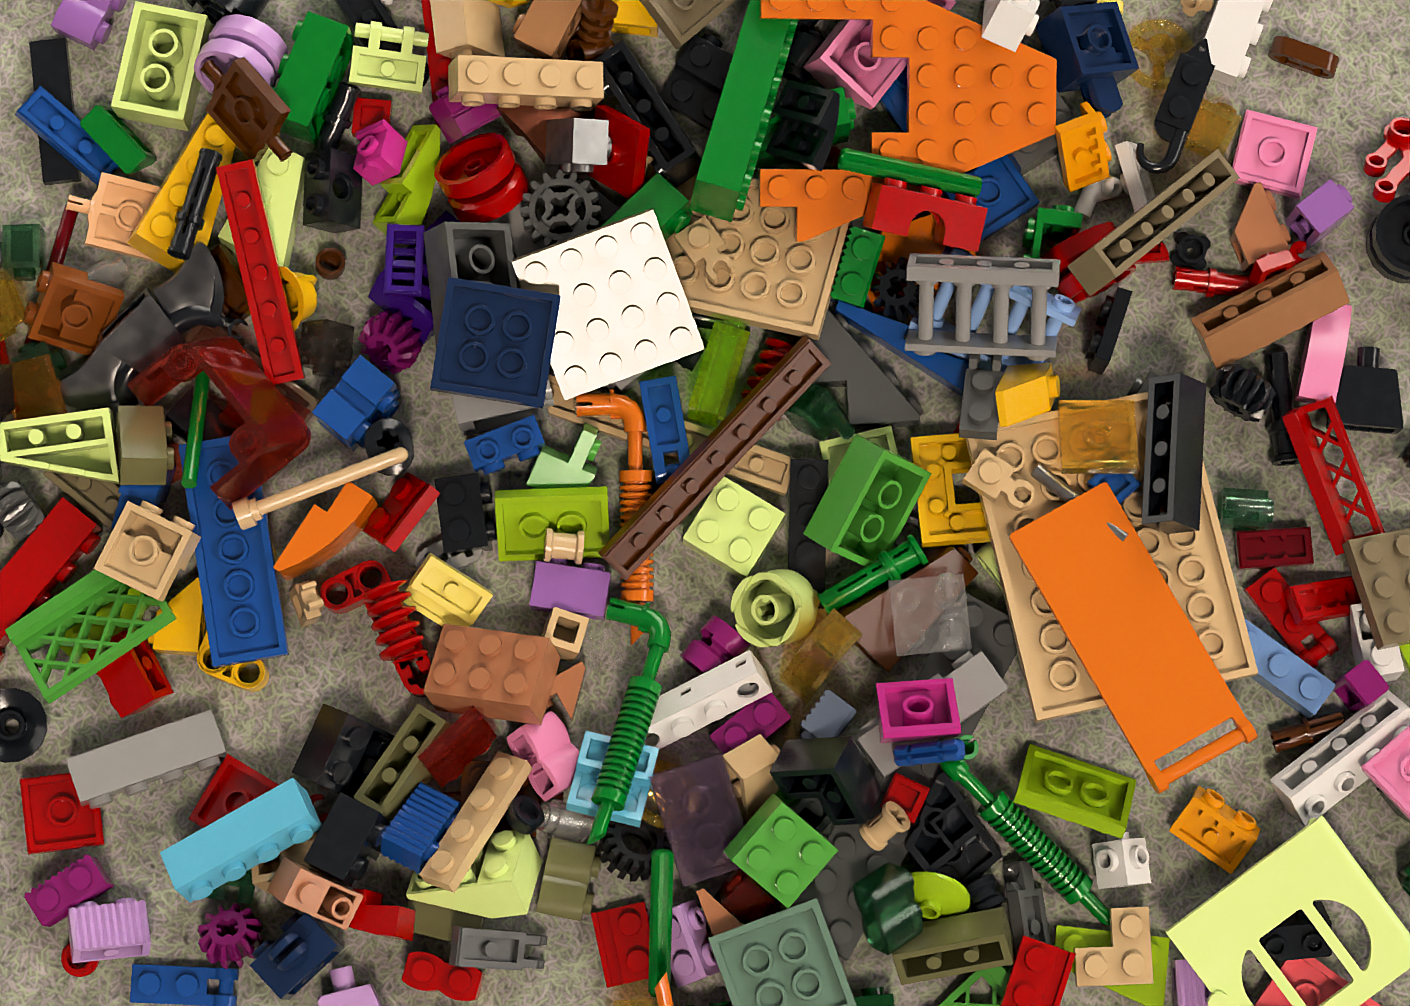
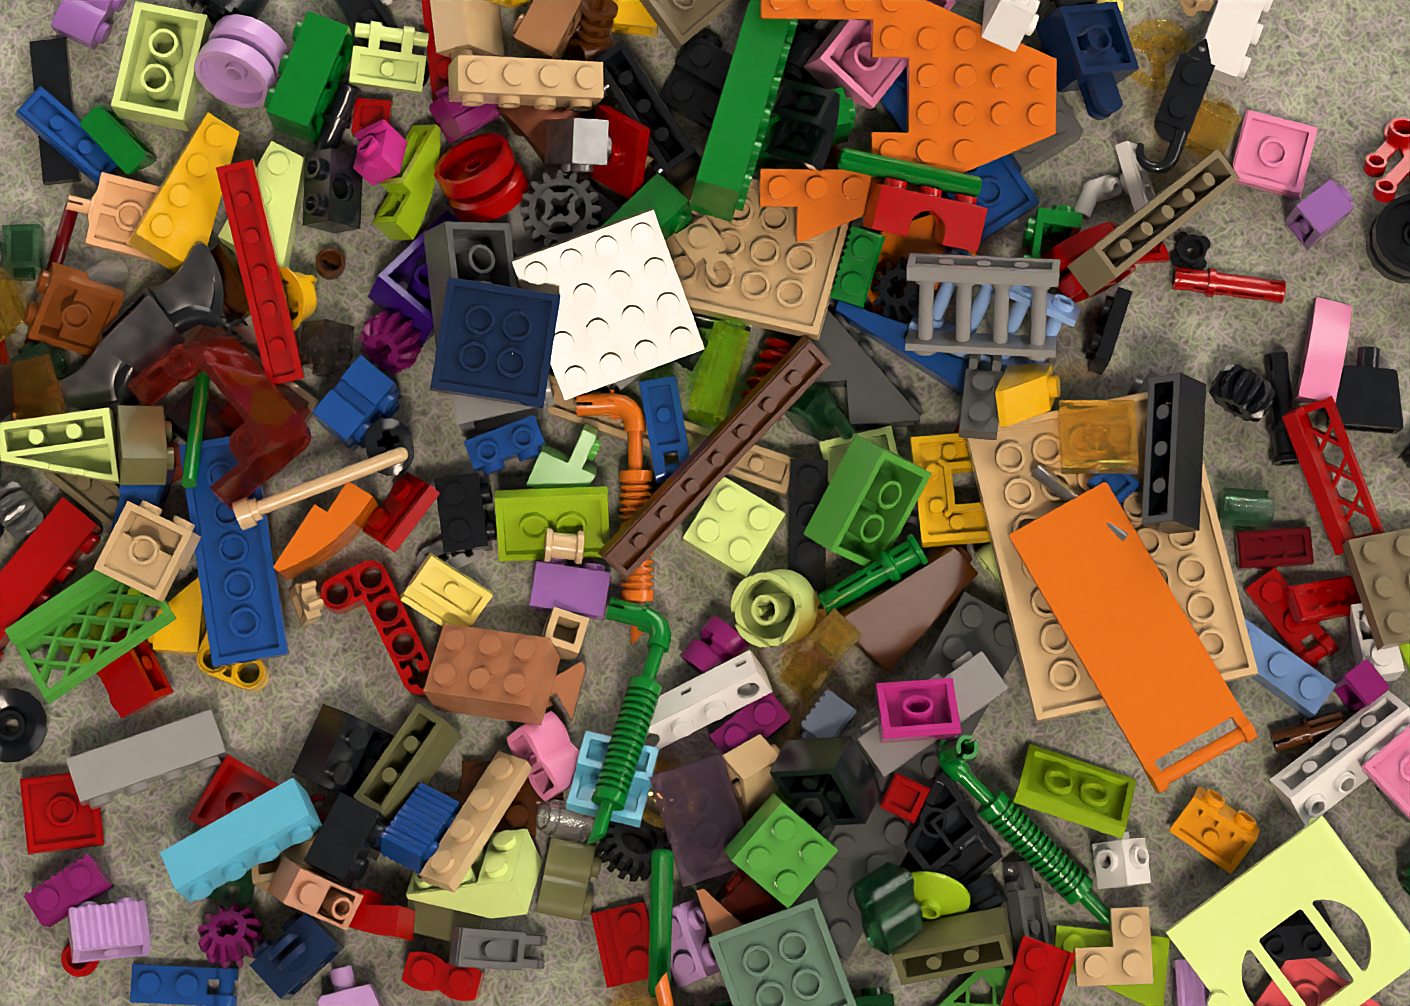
black pin [167,148,223,260] -> none
reddish brown plate [201,57,293,162] -> none
red piece [363,580,428,663] -> none
dark purple slope [384,224,424,297] -> none
clear red plate [417,706,497,788] -> none
black tile [505,795,544,835] -> none
tan bush [859,801,910,851] -> none
clear hinge [888,572,972,656] -> none
blue axle [893,739,966,766] -> none
tan plate [962,448,1034,511] -> none
light orange bracket [1054,101,1112,192] -> none
medium nougat brick [1191,251,1350,370] -> none
nougat slope [1229,182,1291,272] -> none
red plate [1248,241,1313,287] -> none
reddish brown beam [1268,36,1340,79] -> none

